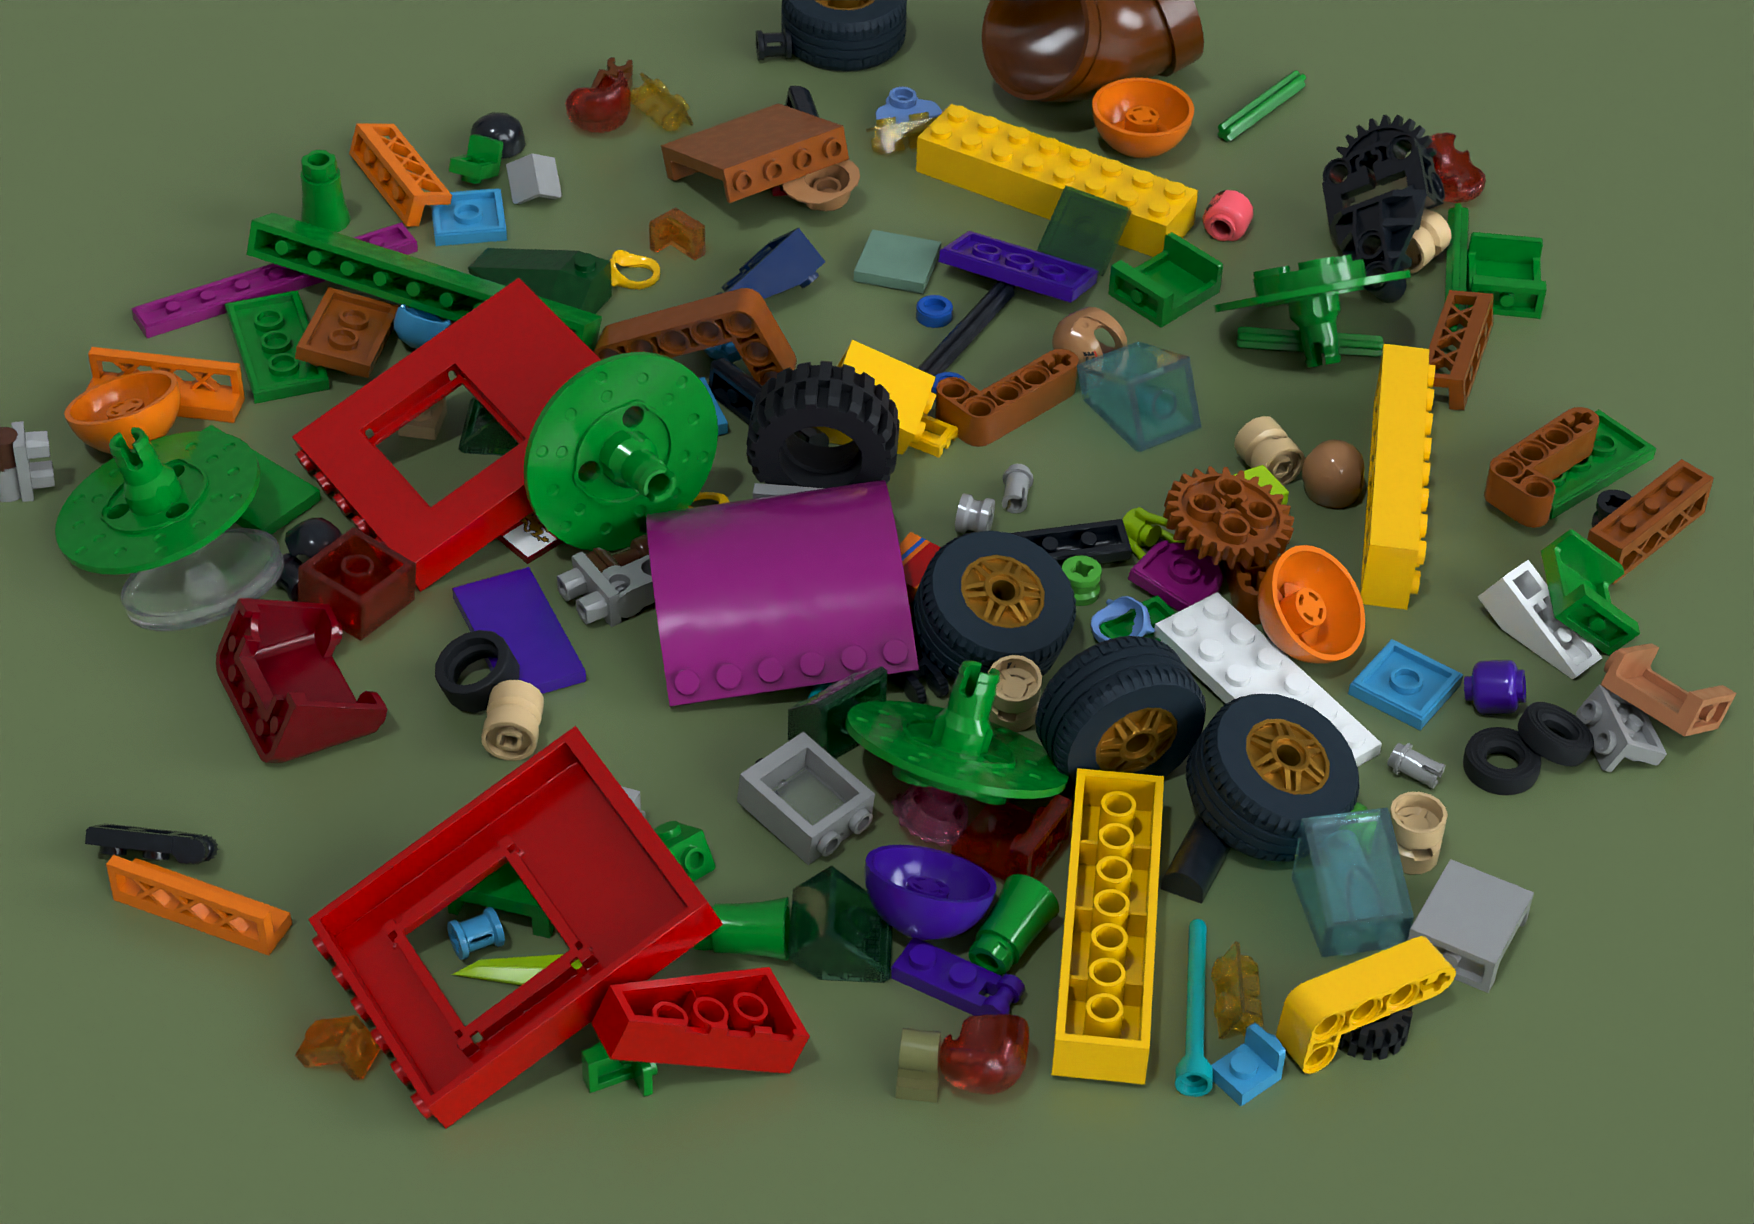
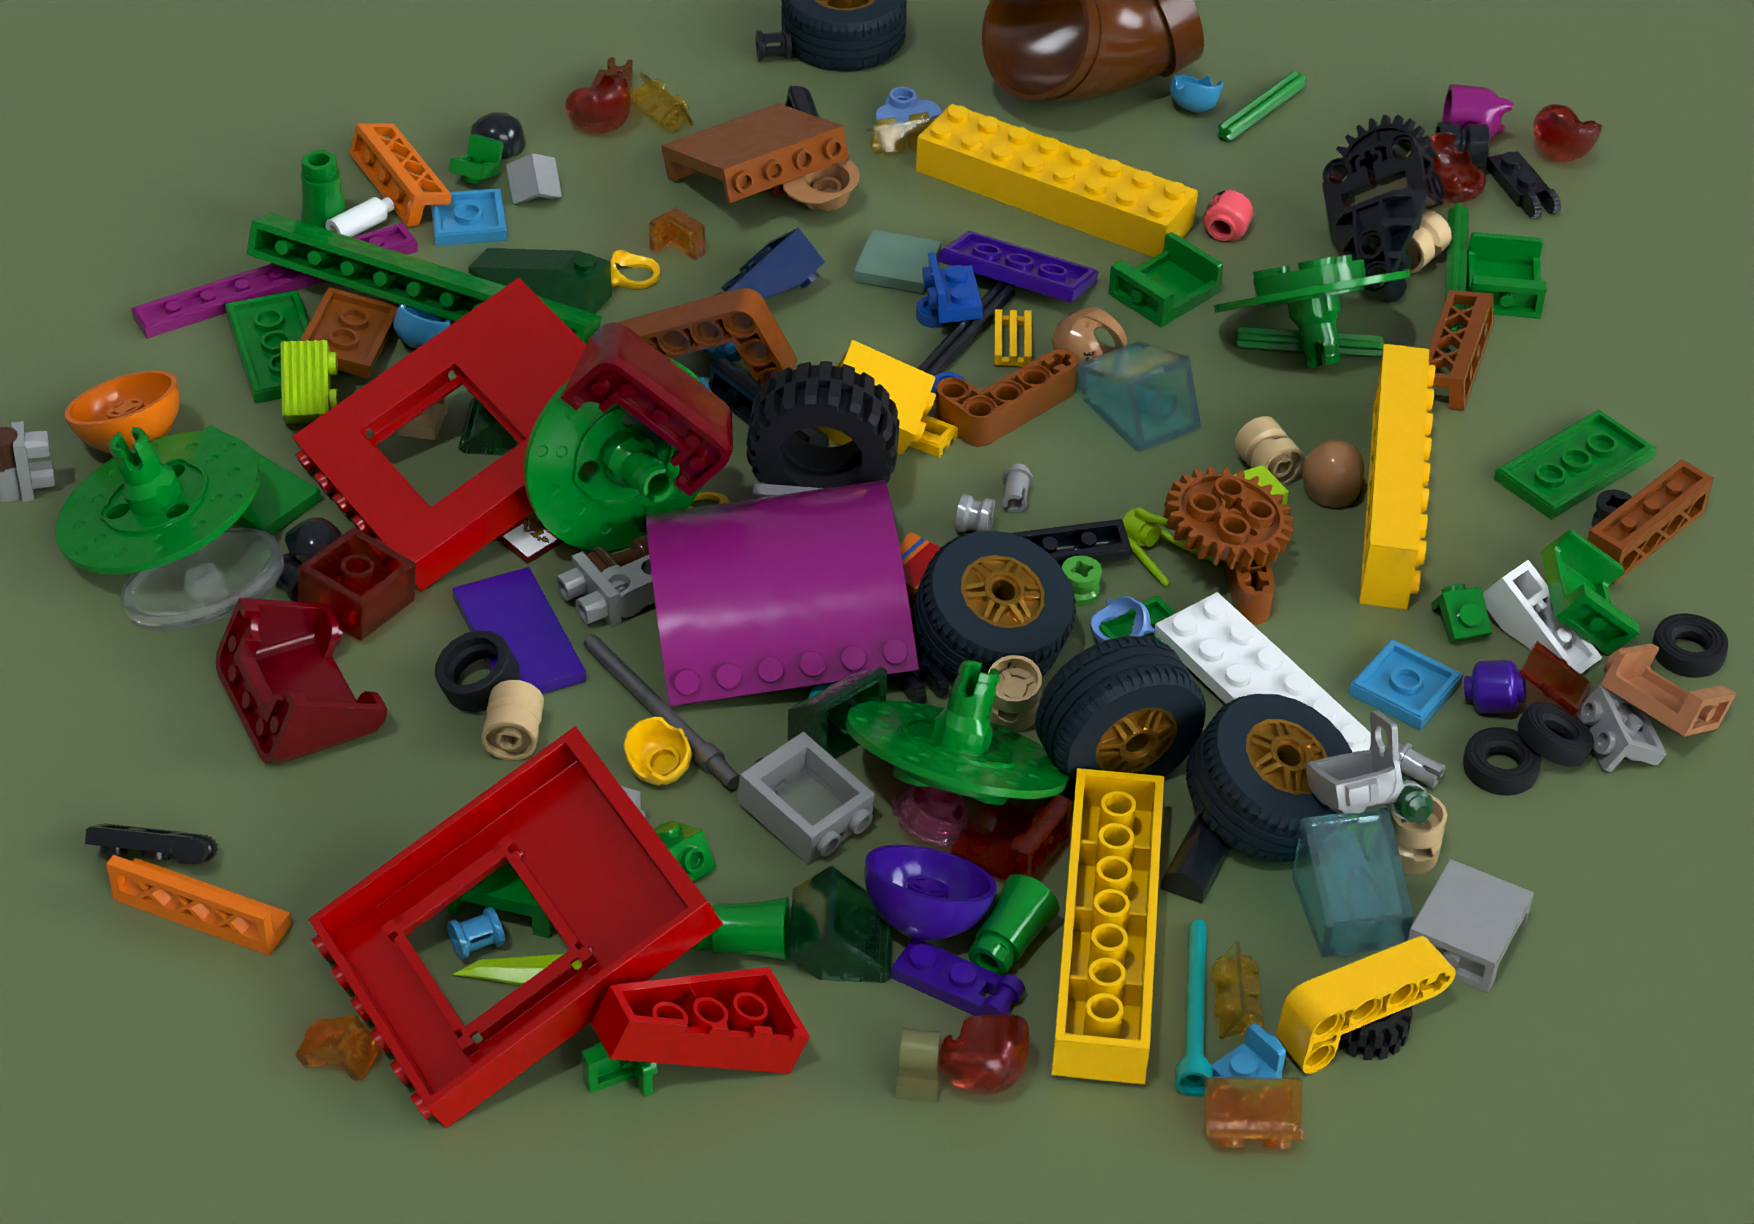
orange fence [86,347,245,423] -> none
clear green tile [1037,185,1132,276] -> none
orange piece [1092,78,1194,158] -> none
magenta tile [1128,540,1224,611] -> none
orange piece [1257,545,1365,664] -> none
dark orange beam [1484,407,1600,528] -> none
none -> lime brick [281,340,339,425]
none -> white cylinder [326,197,394,237]
none -> dark red windscreen [560,322,733,497]
none -> flat silver bar [584,634,740,790]
none -> yellow hair [623,716,692,786]
none -> blue bracket [922,253,983,324]
none -> yellow tile [994,309,1032,367]
none -> dark azure hair [1170,74,1224,113]
none -> clear orange bracket [1204,1076,1305,1148]
none -> light grey piece [1306,710,1434,824]
none -> green bracket [1431,584,1493,643]
none -> black wheel [1434,122,1489,168]
none -> magenta piece [1442,84,1514,139]
none -> black hinge [1486,151,1562,218]
none -> clear red piece [1519,641,1591,716]
none -> clear red piece [1533,104,1602,162]
none -> black tyre [1652,613,1728,678]

